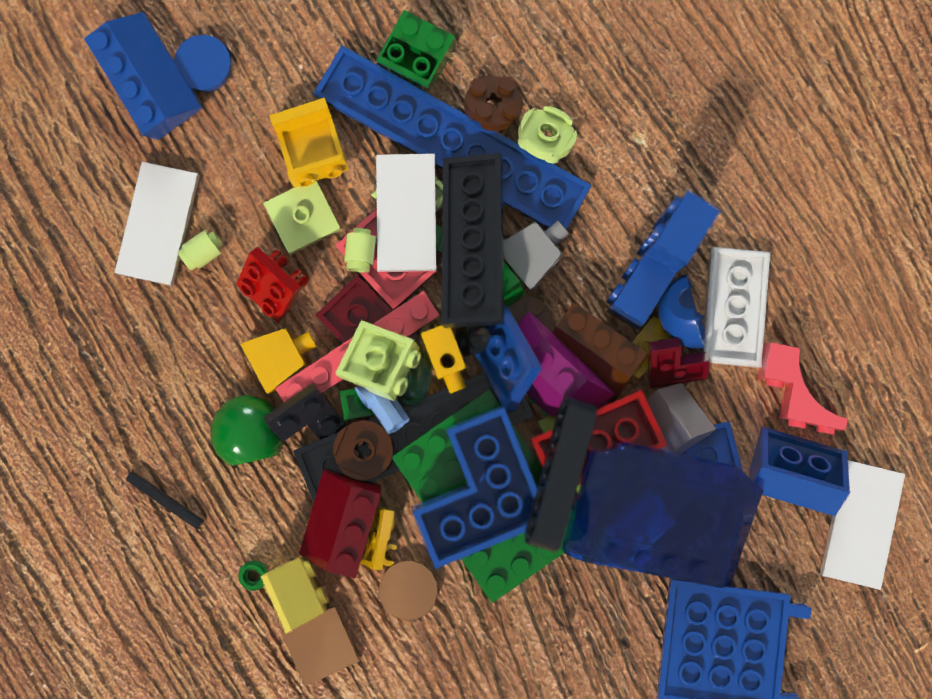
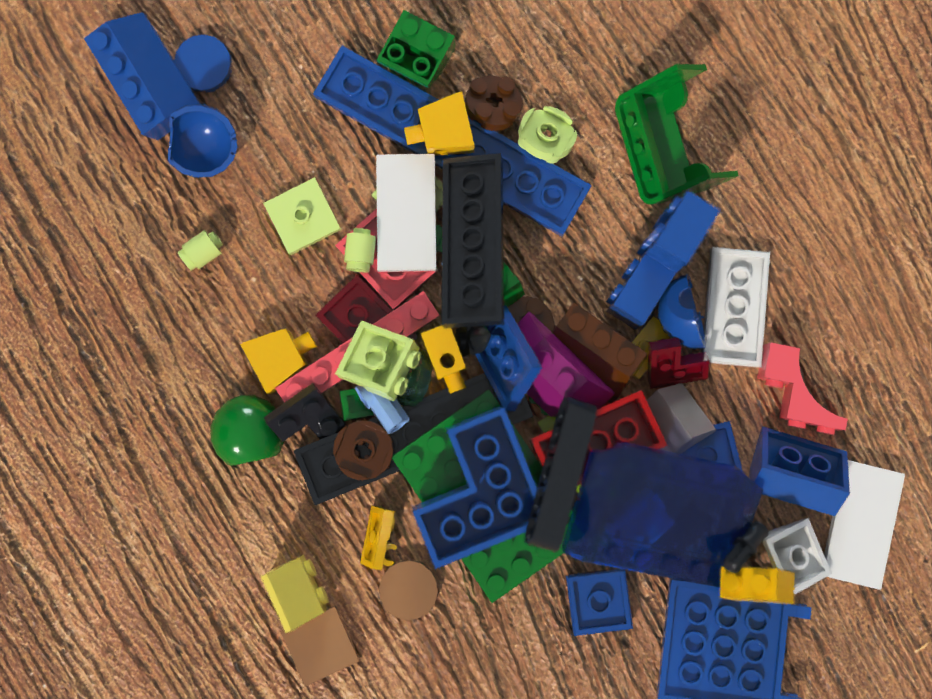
white tile [115,162,200,286] -> none
black bar [126,471,205,530] -> none
red plate [236,247,309,323] -> none
green plate [238,560,268,591] -> none
yellow panel [269,98,349,188] -> none
dark red slope [299,469,381,579] -> none
light grey torso [503,221,569,290] -> none
none -> blue cylinder [168,104,237,178]
none -> yellow torso [404,92,475,155]
none -> blue plate [565,568,633,636]
none -> green windscreen [615,64,739,204]
none -> yellow brick [720,567,795,604]
none -> black axle [723,521,769,573]
none -> white slope [762,518,832,595]

